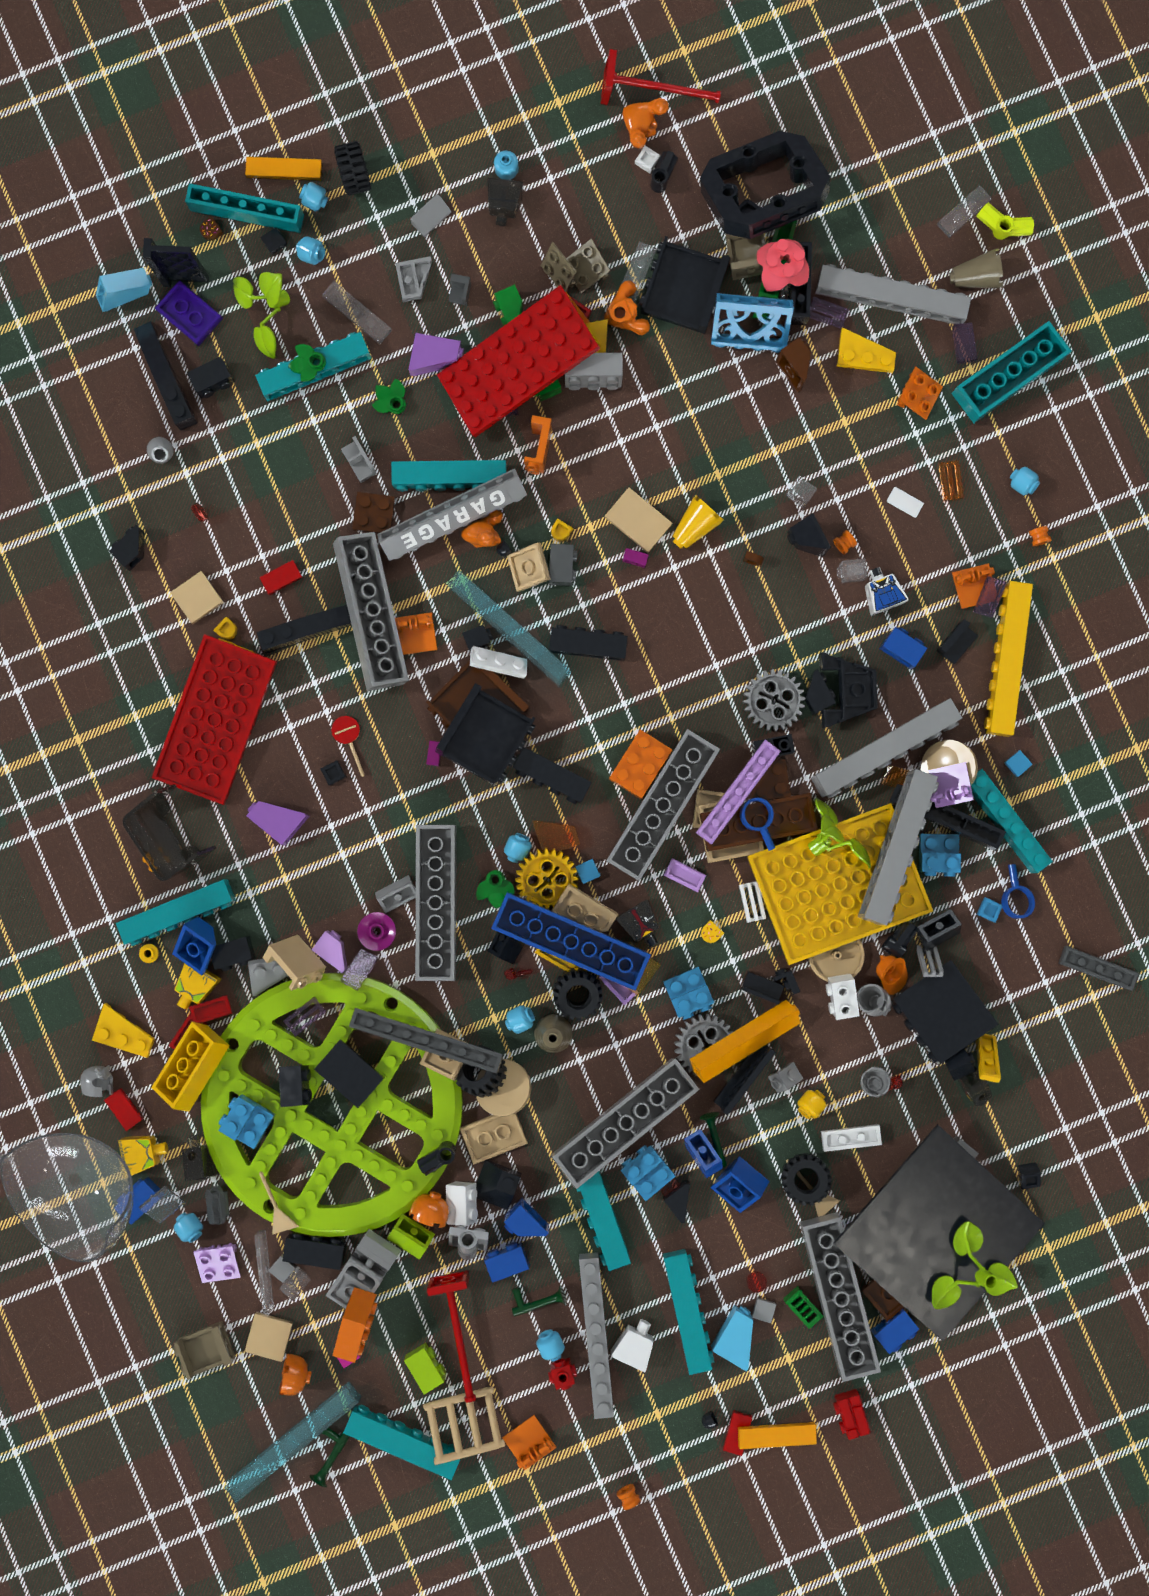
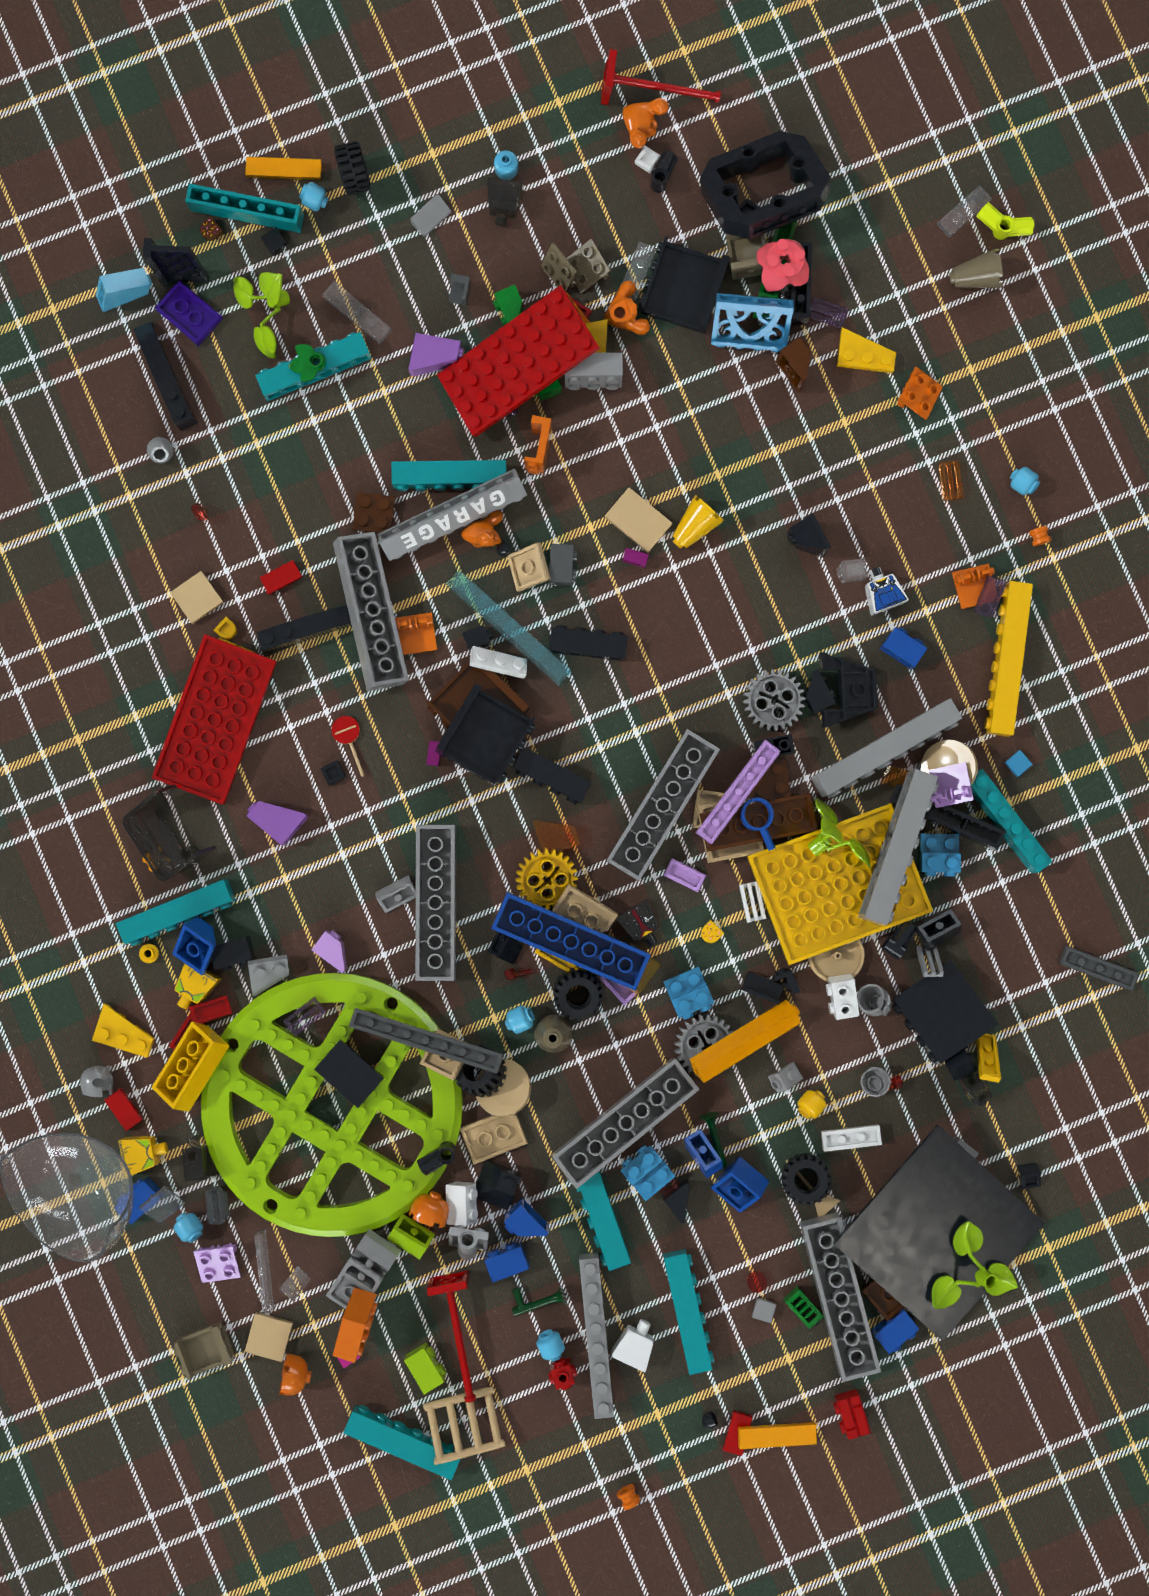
black slope [109,525,144,571] -> none
black brick [187,356,235,399] -> none
dark azure plate [218,1094,275,1149] -> none
clear light blue tile [224,1381,361,1503] -> none
tan piece [259,1172,299,1235] -> none
tan panel [263,935,326,991] -> none
light grey tile [268,1254,297,1283] -> none
black brick [279,1065,312,1107] -> none
black brick [282,1232,347,1270] -> none
medium azure head [296,236,325,265] -> none
dark green piece [310,1426,350,1487] -> none
light grey panel [341,436,377,483] -> none
clear purple tile [341,949,378,991] -> none
magenta dish [357,912,396,951] -> none
green plate [372,379,406,414] -> none
light grey wing [395,256,432,302] -> none
green plate [476,870,514,909] -> none
orange hinge [502,1415,557,1470] -> none
medium azure head [504,833,532,863] -> none
yellow tile [551,518,574,542] -> none
dark azure tile [575,859,600,884] -> none
orange brick [609,729,672,799] -> none
medium azure slope [711,1305,753,1372] -> none
black fence [713,1045,776,1116] -> none
reddish brown tile [743,551,764,566] -> none
clear panel [786,476,817,508] -> none
light grey brick [815,264,971,326] -> none
orange wheel [833,530,857,555] -> none
orange piece [876,955,908,995] -> none
white sticker [887,487,924,518] -> none
black panel [936,619,978,664] -> none
teal brick [951,321,1072,424] -> none
clear purple tile [952,322,977,364] -> none
dark azure tile [976,897,1002,923] -> none
blue piece [1001,864,1035,919] -> none

